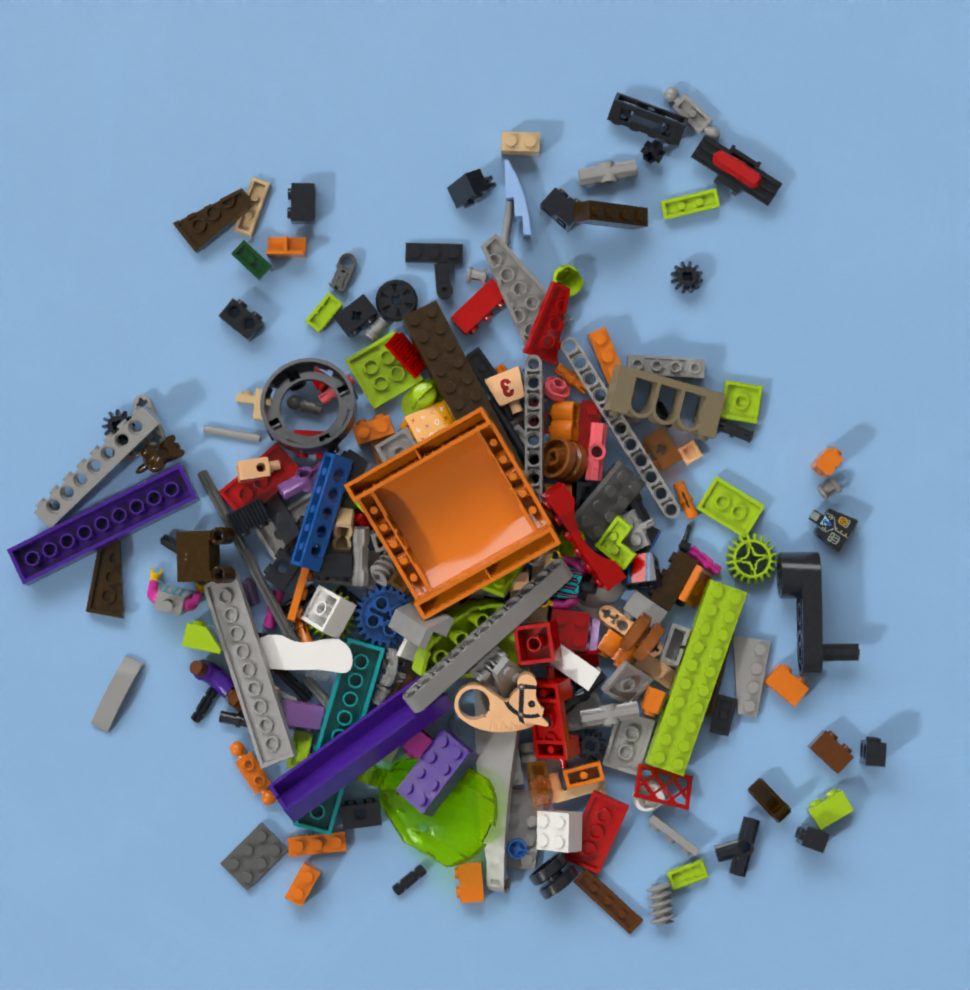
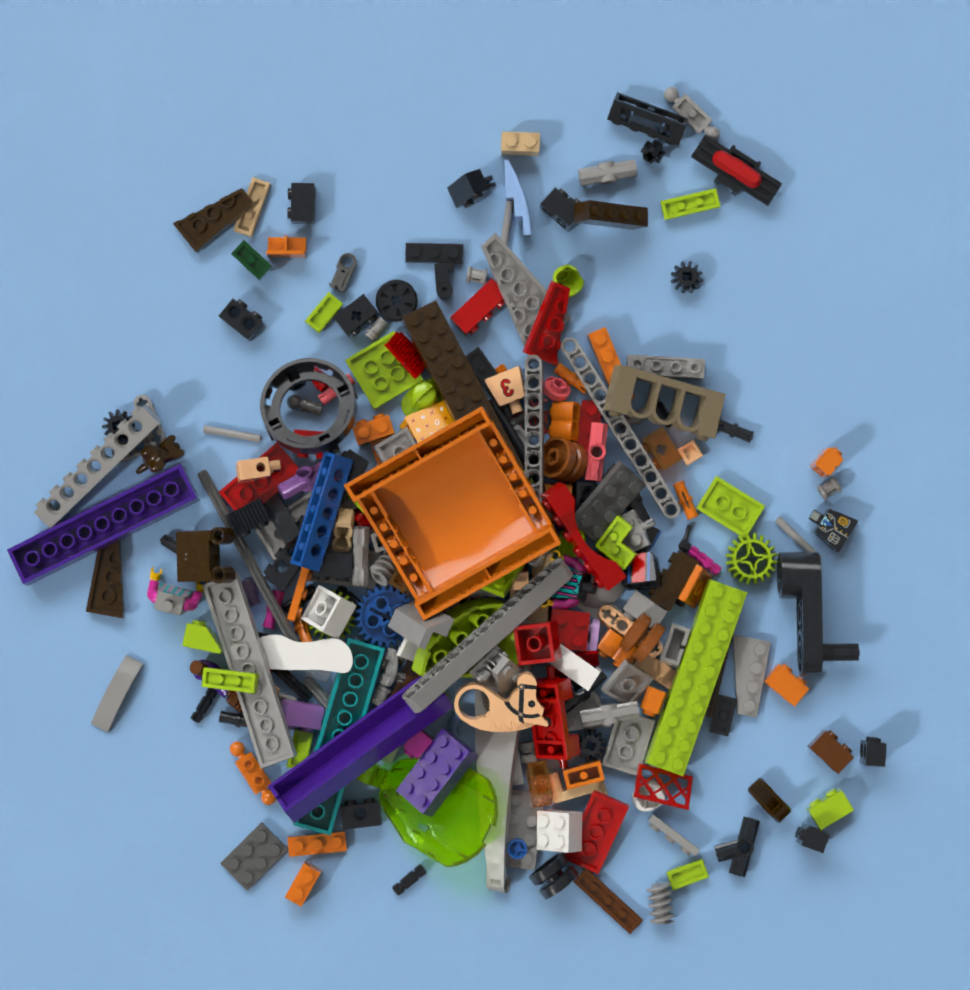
tan brick [235,388,272,421] -> none
orange brick [455,860,484,903] -> none
lime plate [720,380,763,424] -> none
none -> lime plate [202,667,259,693]
none -> light grey bar [775,517,821,558]

